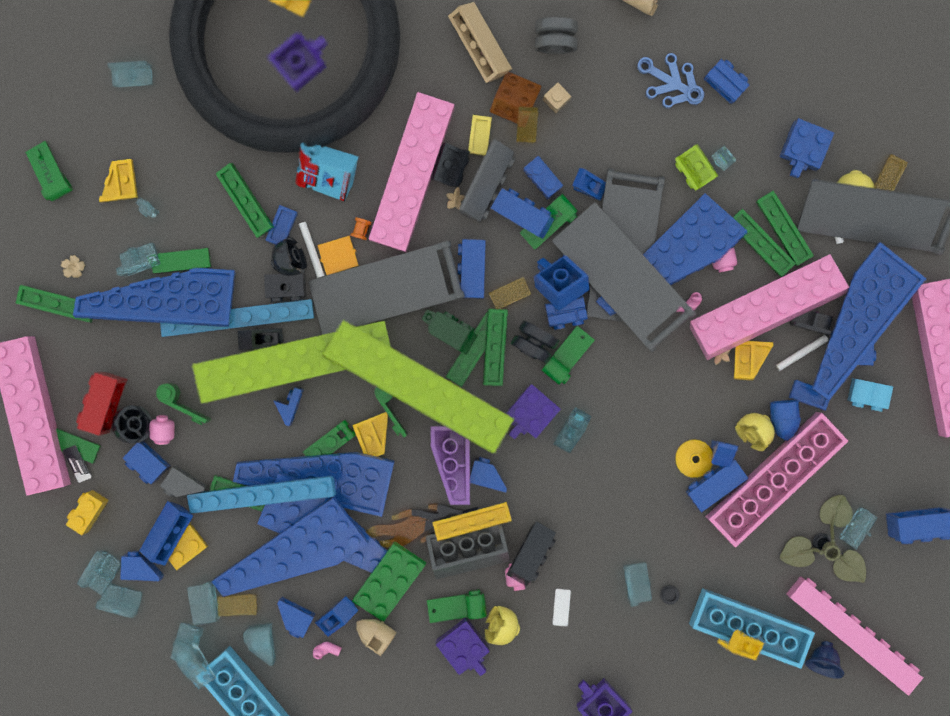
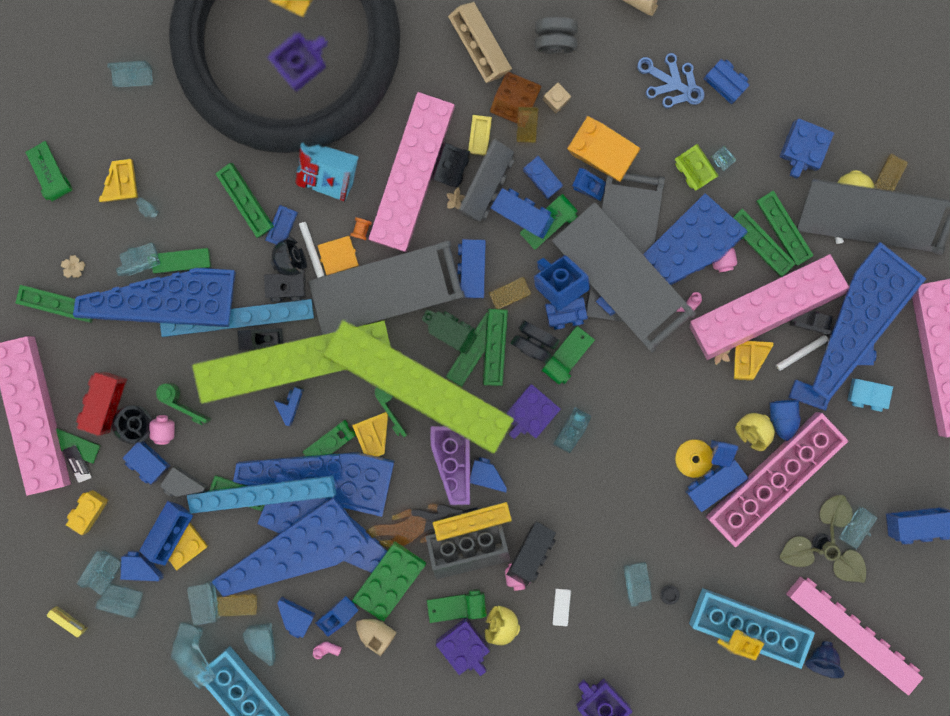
none -> light yellow tile [47,606,87,637]
none -> light orange slope [567,116,640,182]

